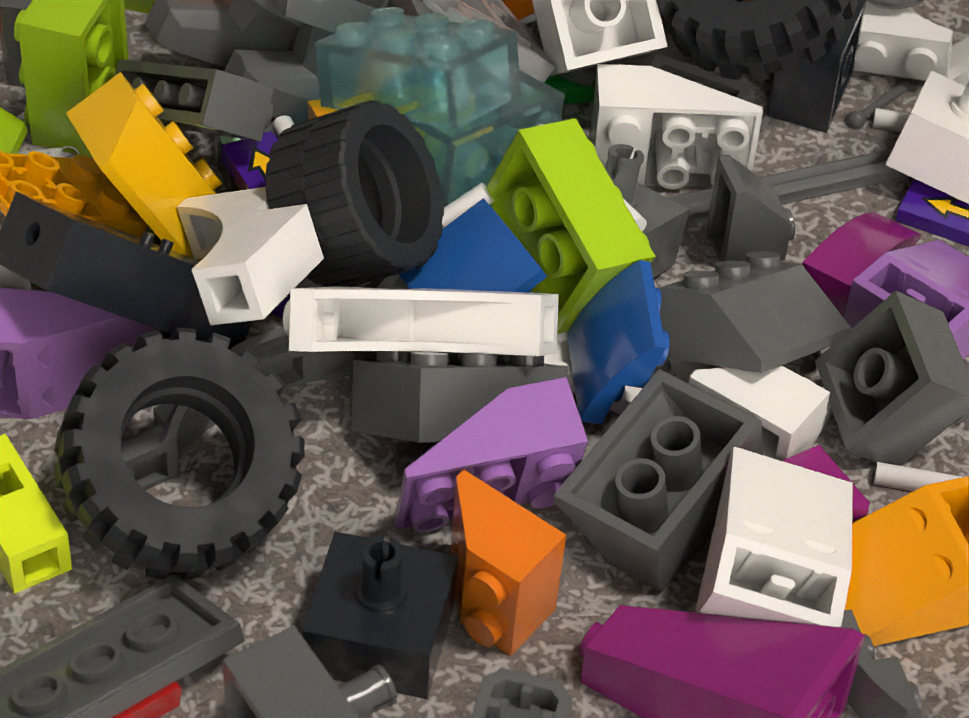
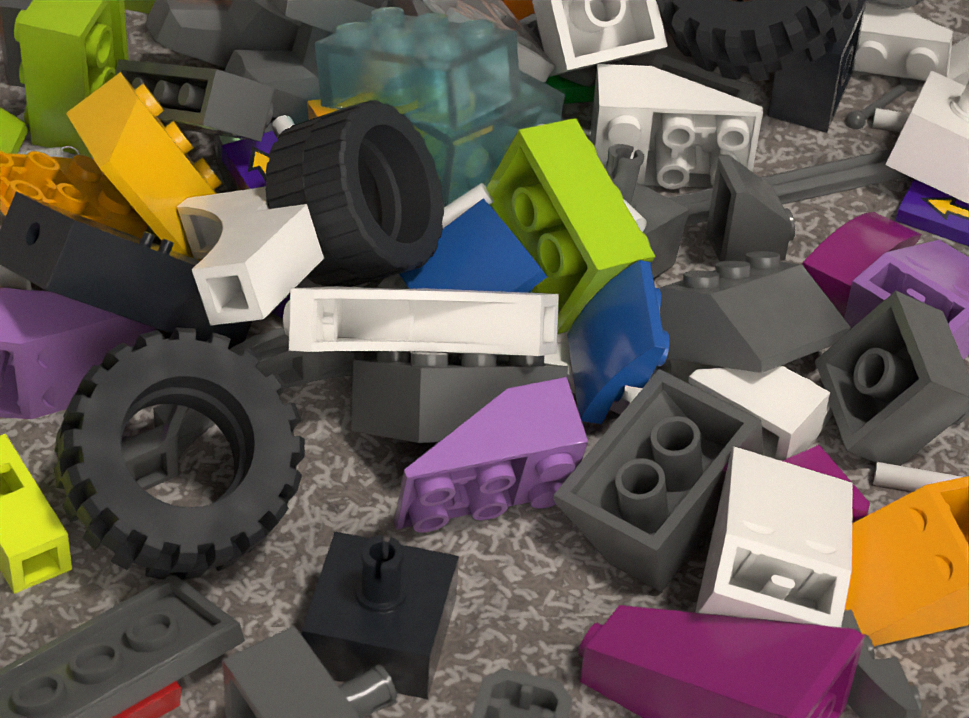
orange slope [450,470,566,656] -> none

